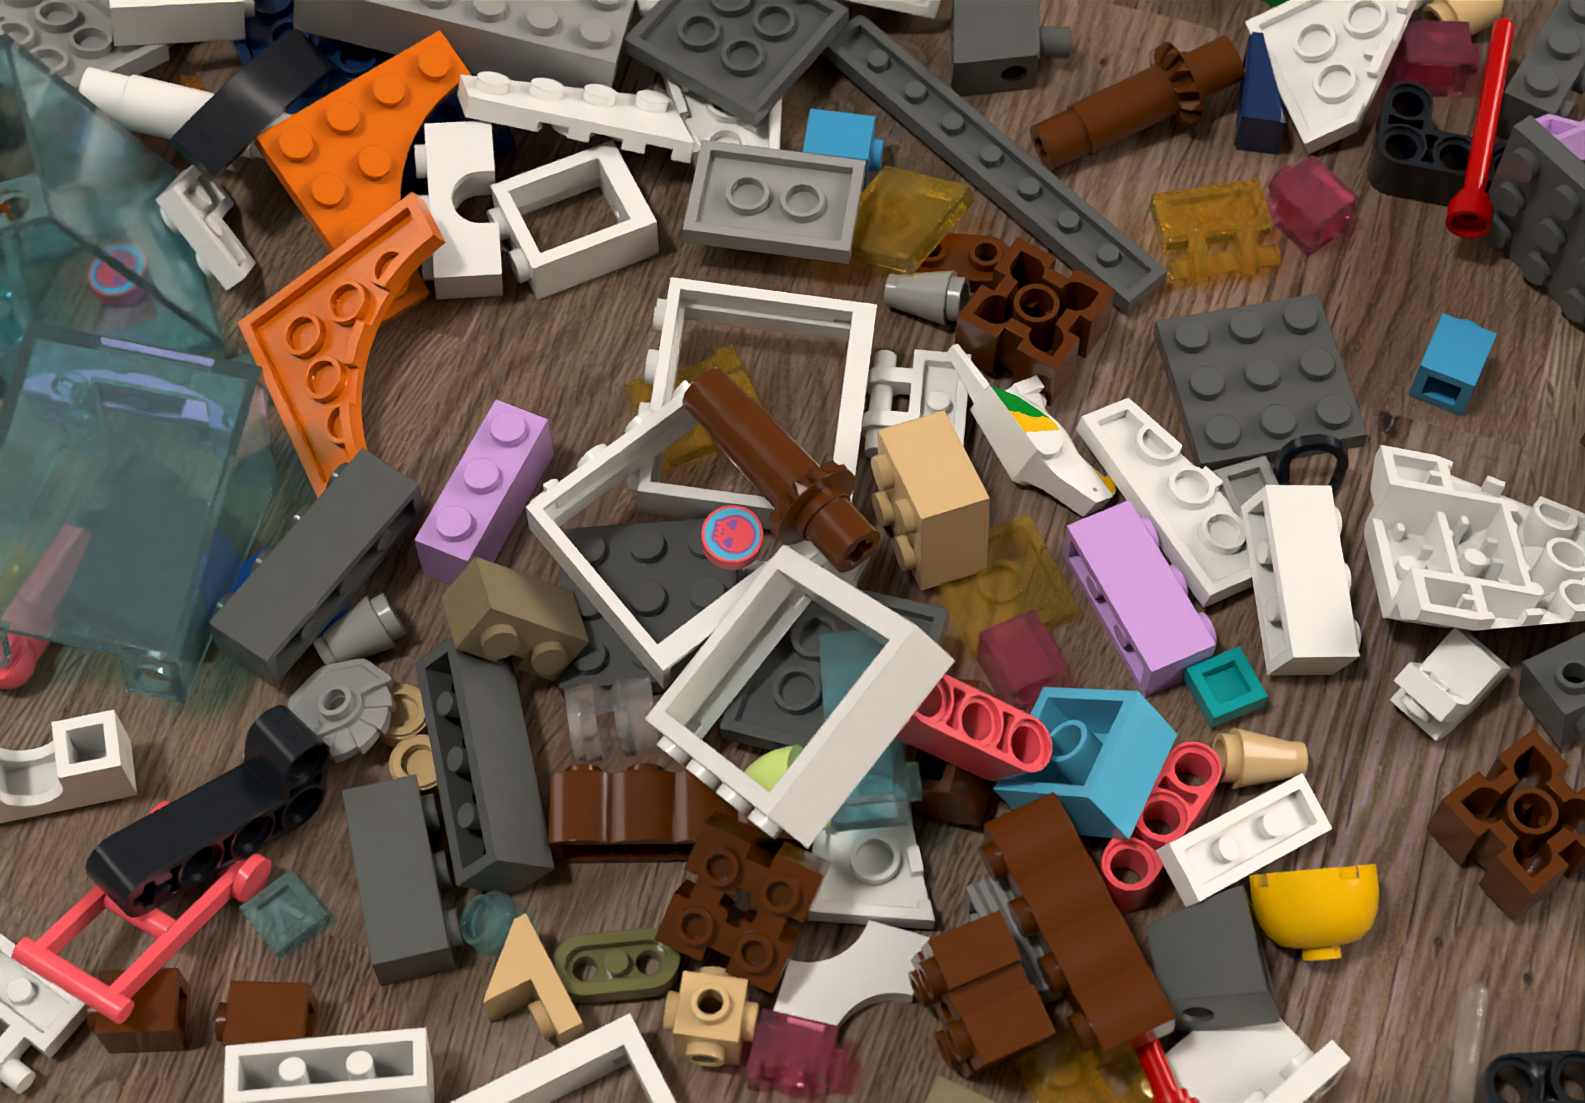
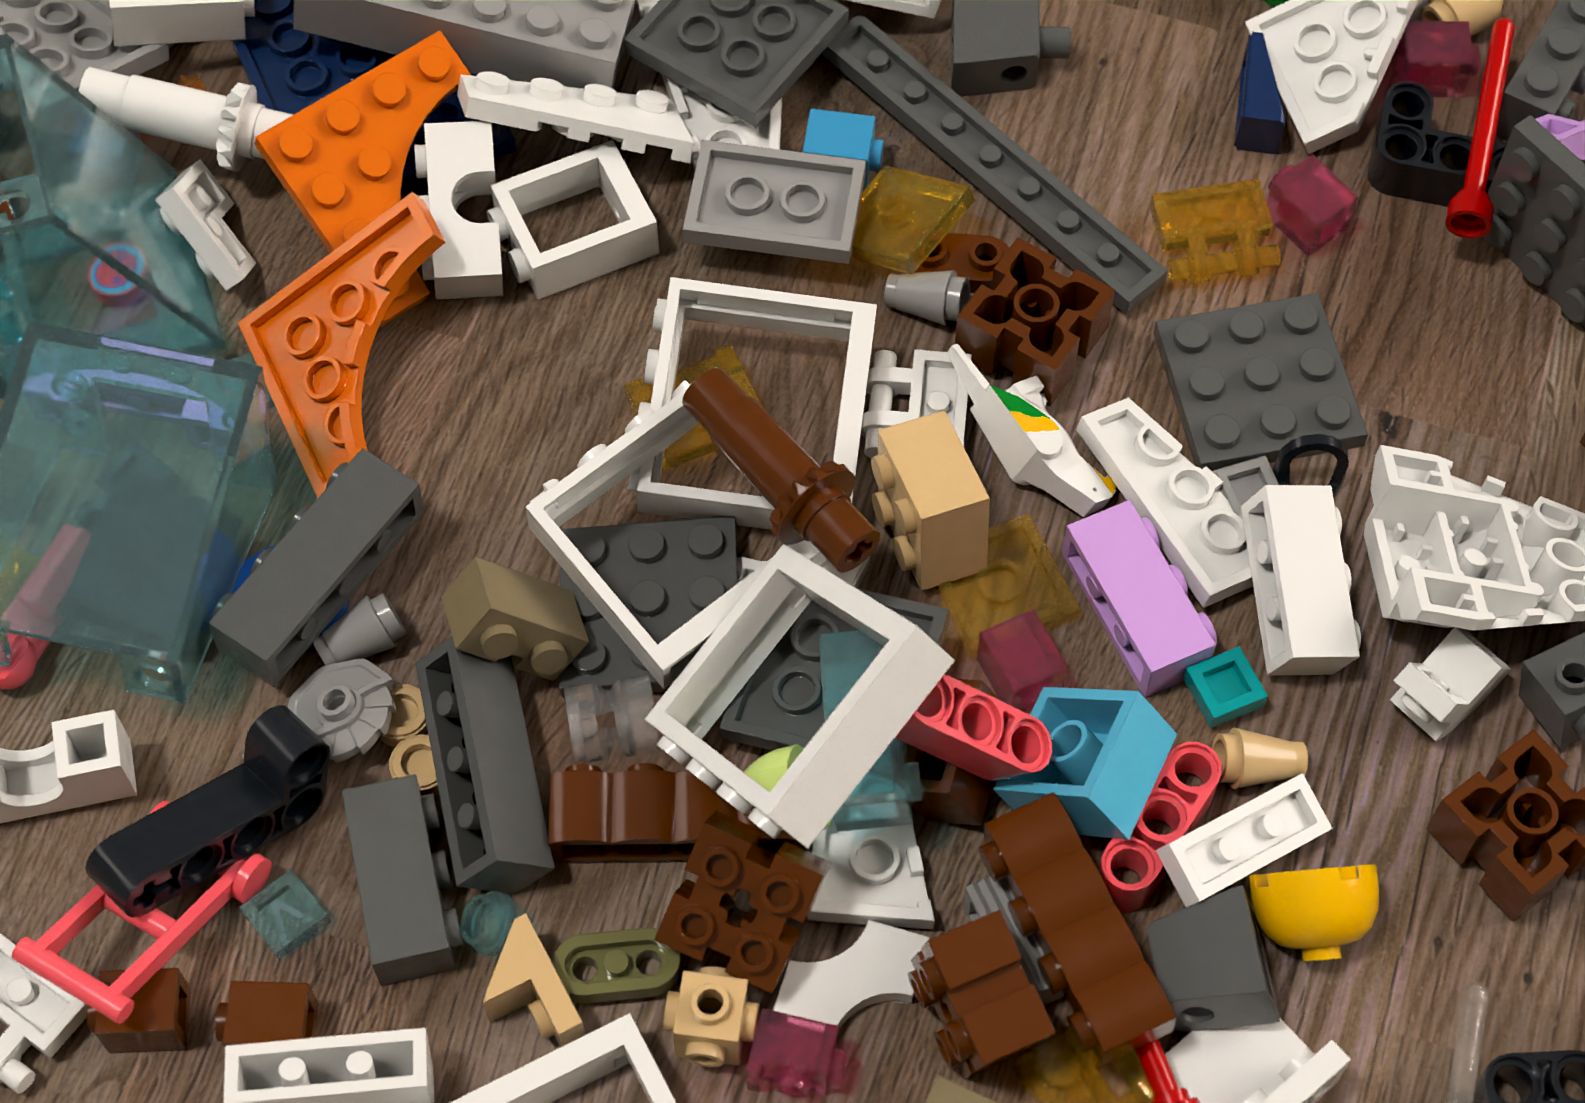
black slope [168,29,337,181] -> none
lavender brick [414,399,554,585] -> none
tile [701,505,763,570] -> none
reddish brown gear [1030,36,1244,171] -> none
dark azure brick [1408,313,1497,416] -> none

